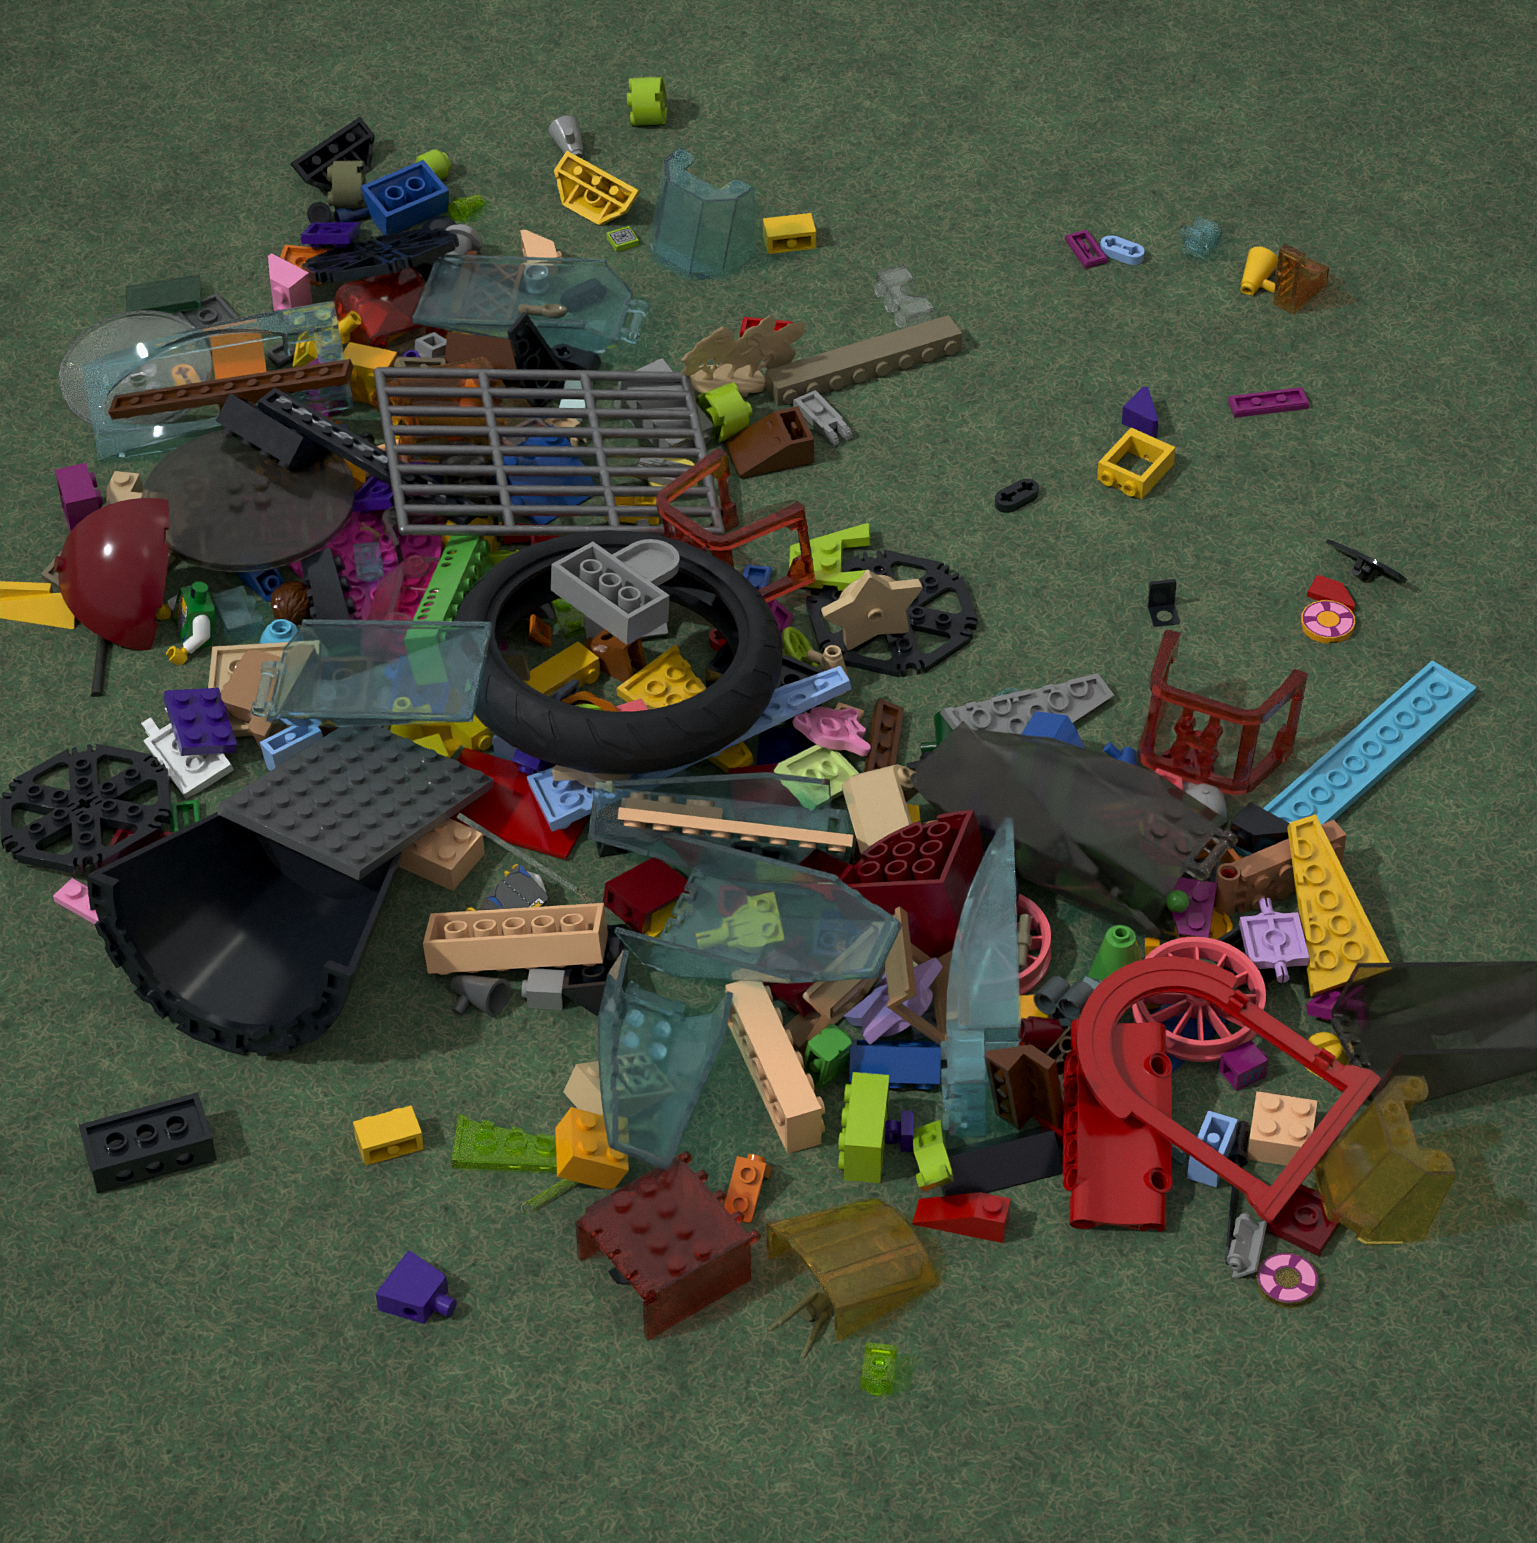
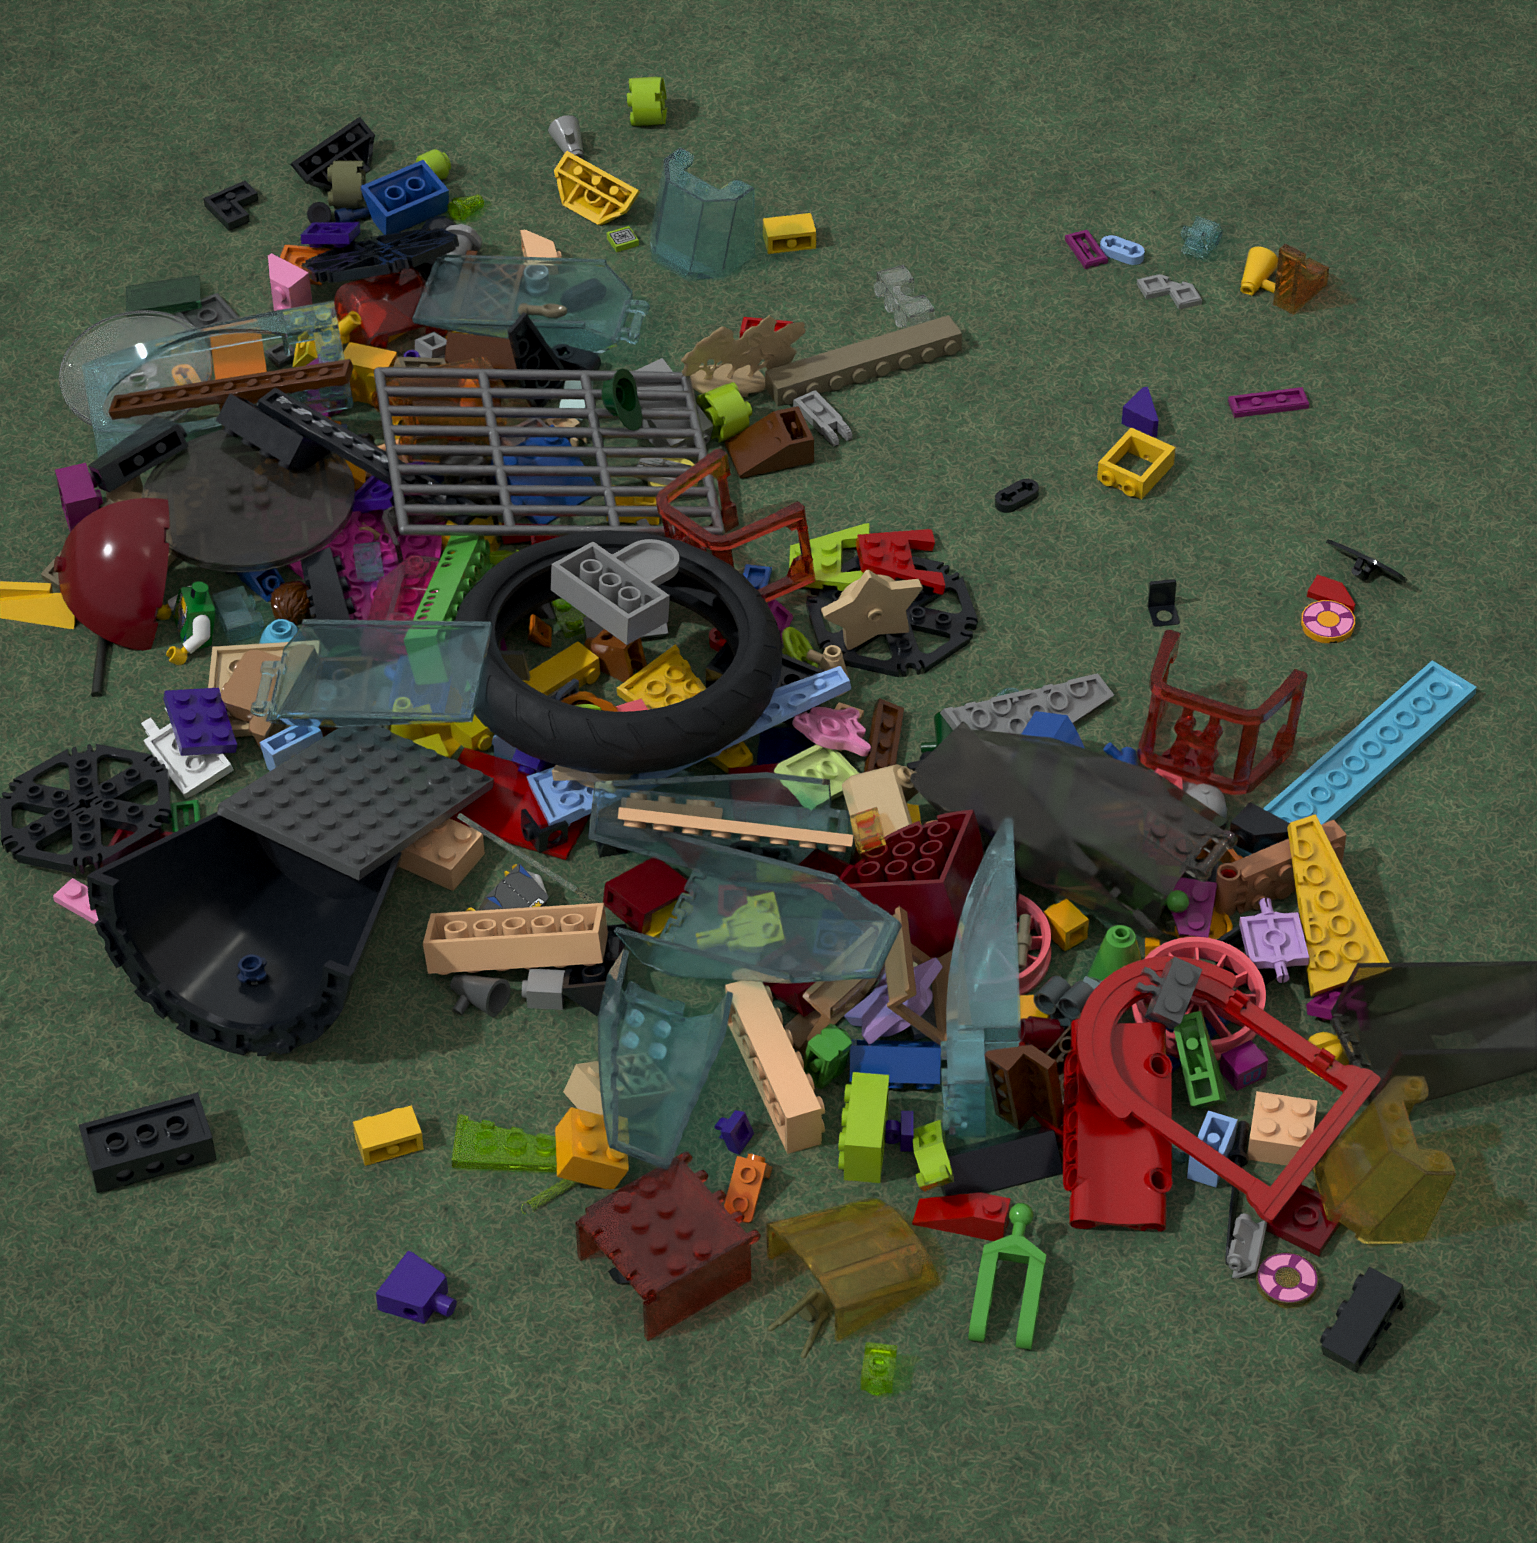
none -> black slope [88,416,189,492]
none -> black plate [203,181,258,231]
none -> dark blue plate [237,954,267,983]
none -> black bracket [521,809,568,853]
none -> dark green piece [601,368,643,431]
none -> dark purple tile [714,1110,754,1155]
none -> clear yellow tile [850,807,886,853]
none -> red wing [856,529,945,595]
none -> bright green piece [968,1203,1046,1350]
none -> light orange brick [1044,898,1089,951]
none -> dark grey brick [1134,957,1202,1030]
none -> light grey tile [1137,274,1202,309]
none -> bright green slope [1173,1011,1227,1109]
none -> black wedge [1320,1266,1406,1373]

